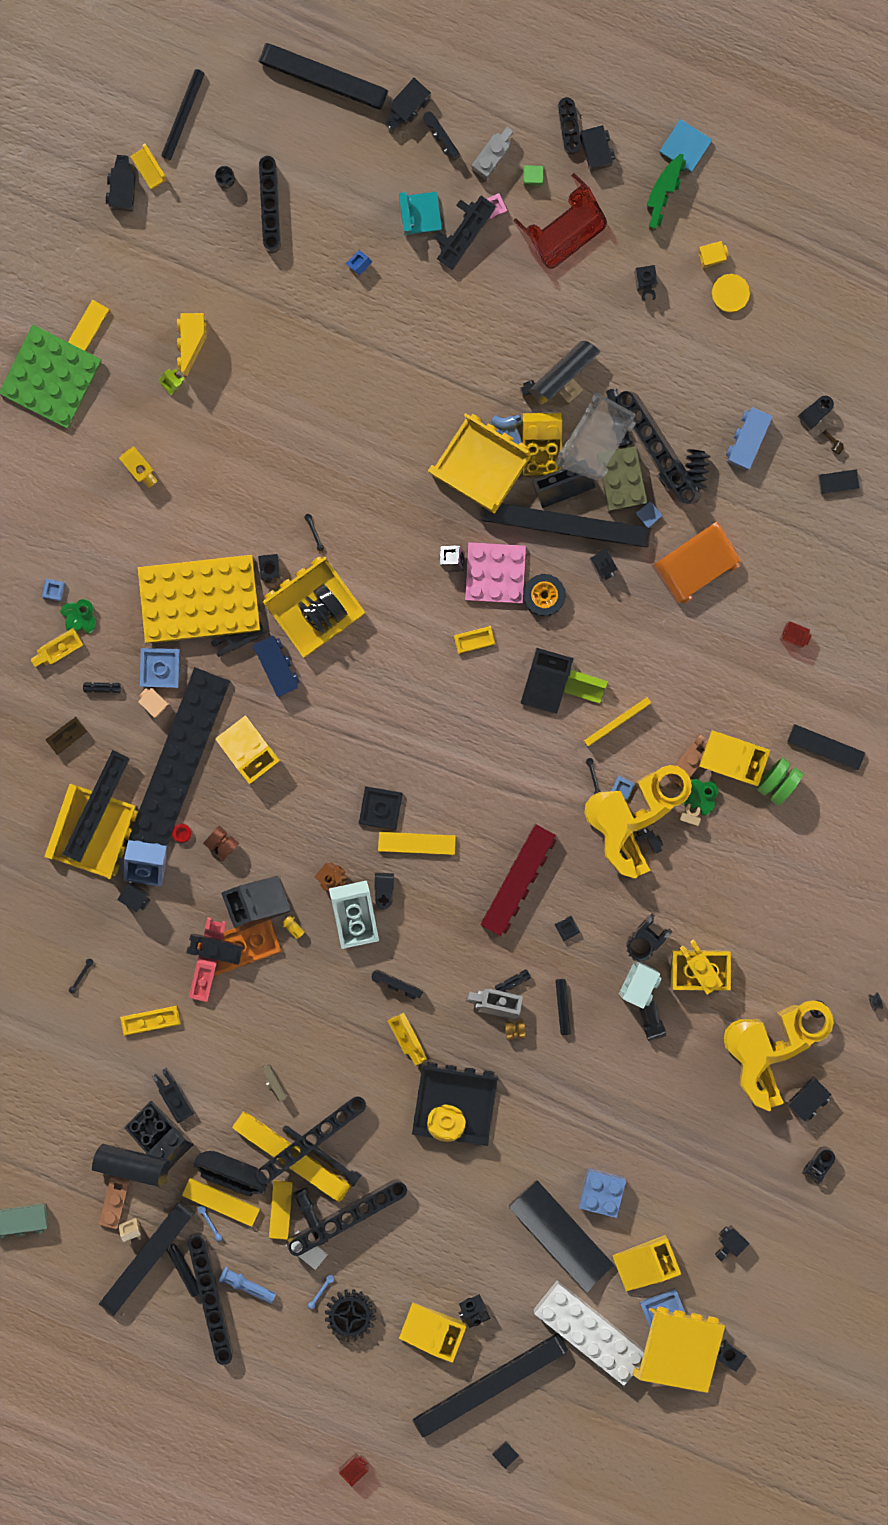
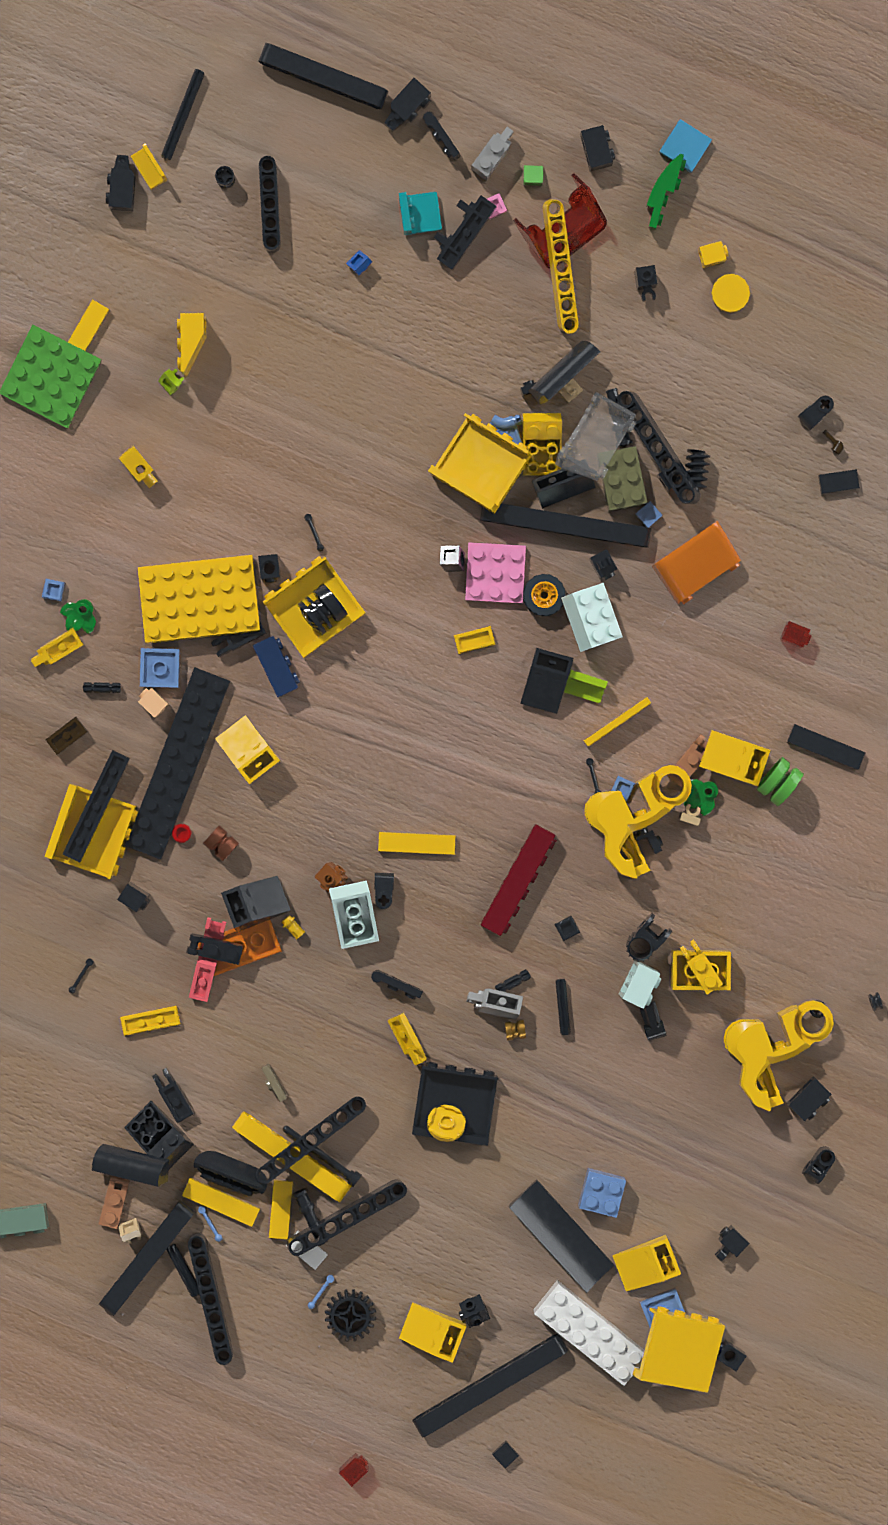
medium blue brick [124,840,167,887] -> none
medium blue pin [218,1266,276,1304] -> none
black tile [359,786,403,830] -> none
black beam [558,97,581,154] -> none
medium blue brick [726,407,773,471] -> none
none -> yellow beam [543,199,579,334]
none -> light aqua brick [561,583,623,652]

